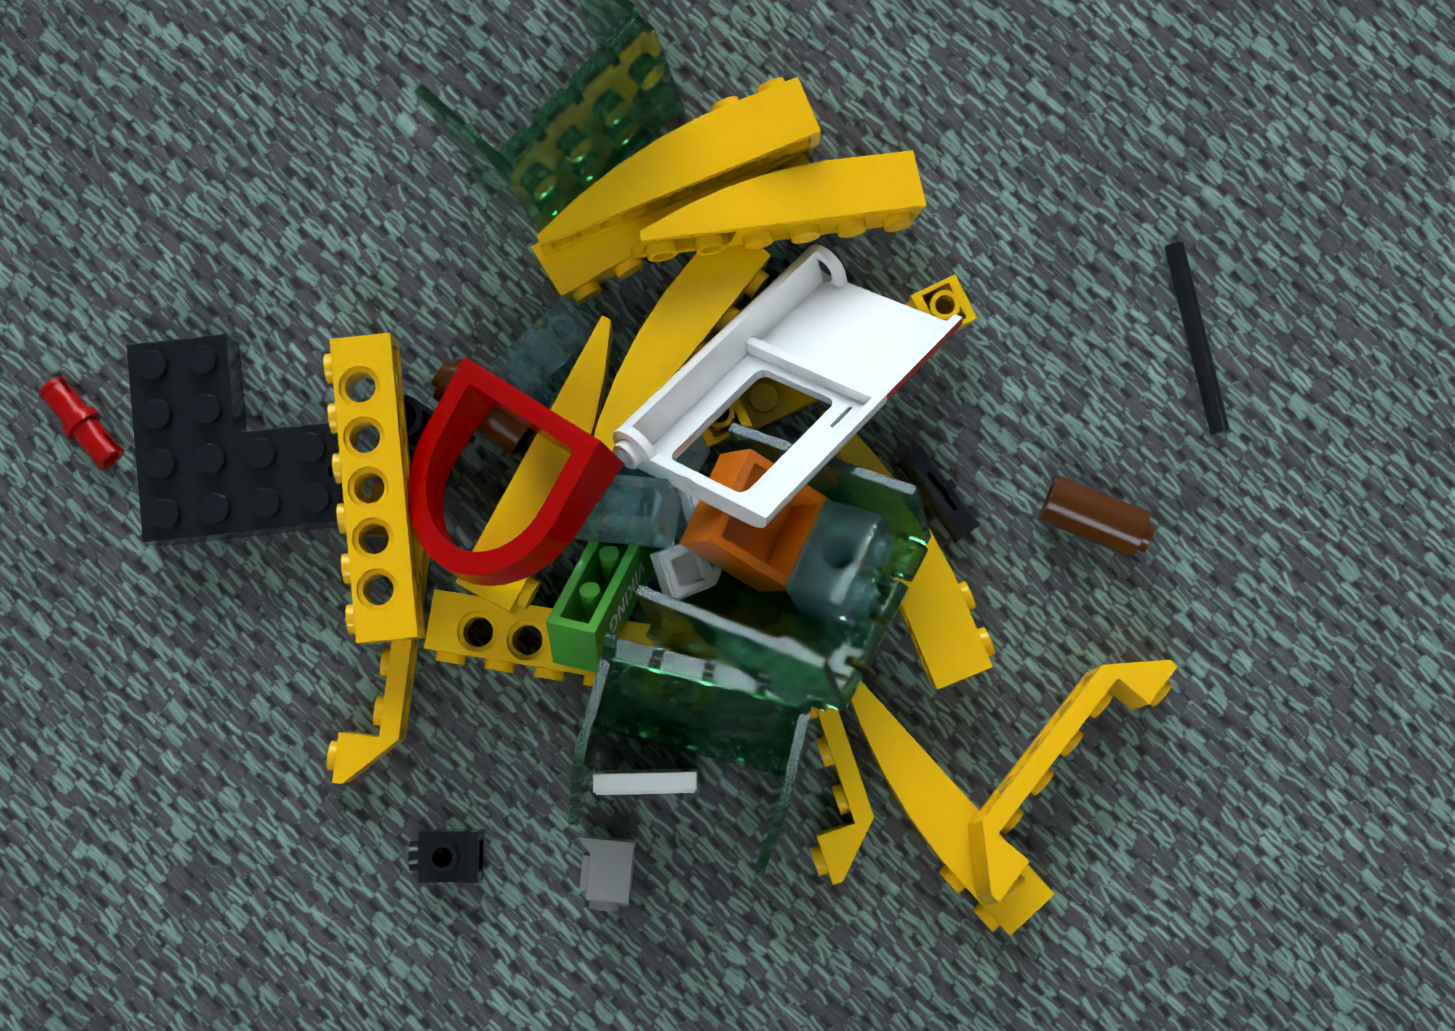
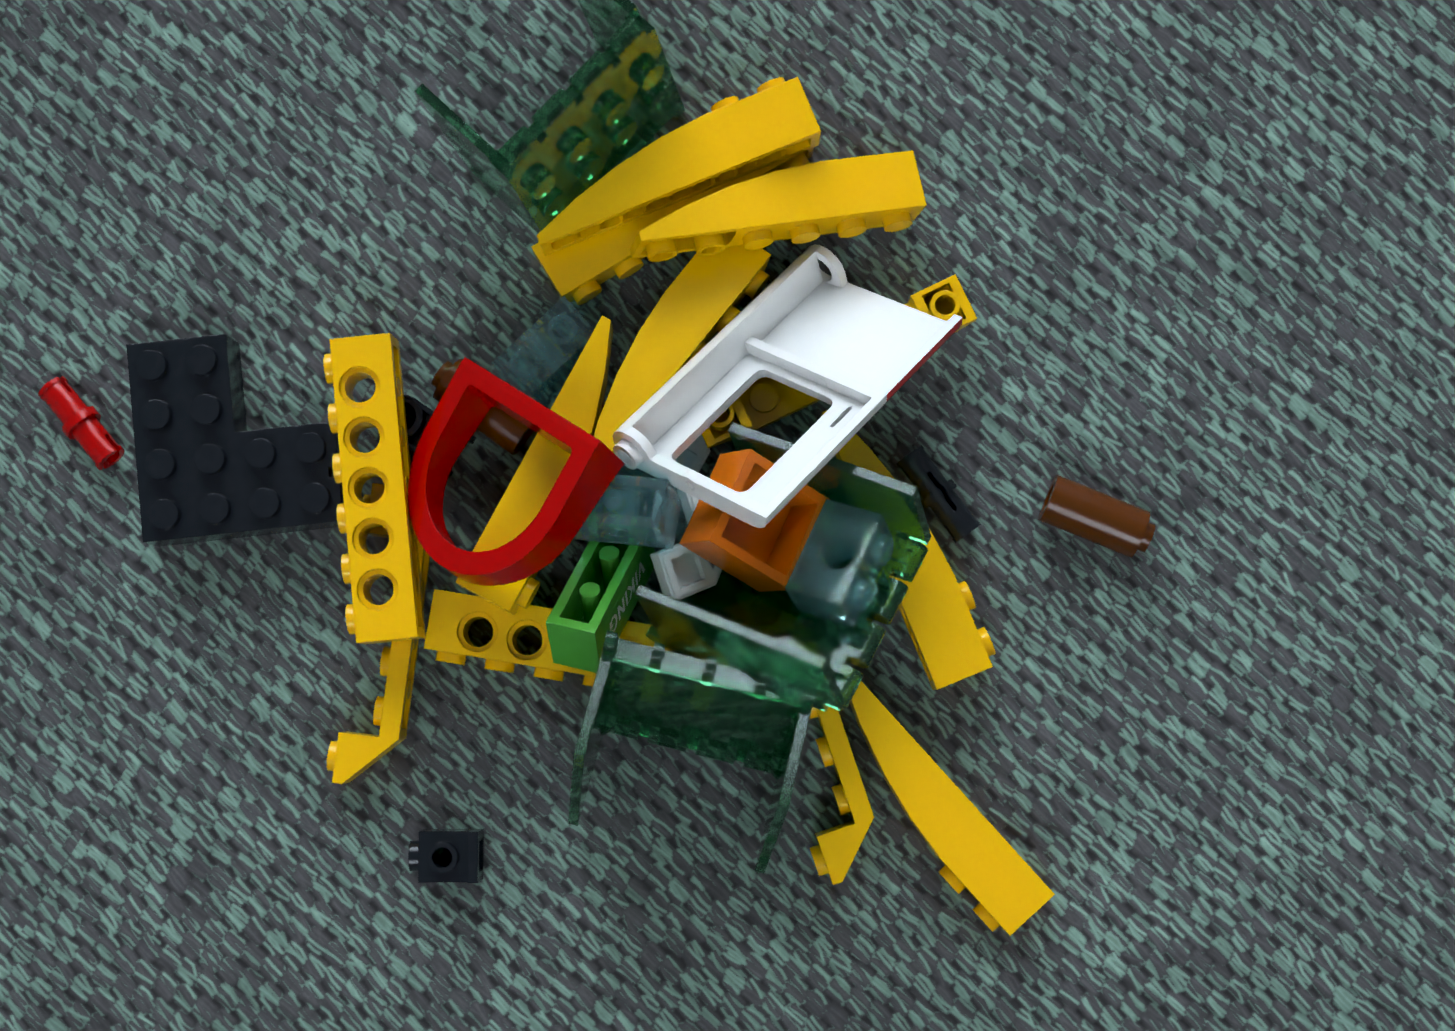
light grey window [578,834,636,911] -> none
white tile [593,768,699,795] -> none
yellow slope [968,660,1178,904] -> none
black bar [1164,242,1230,435] -> none

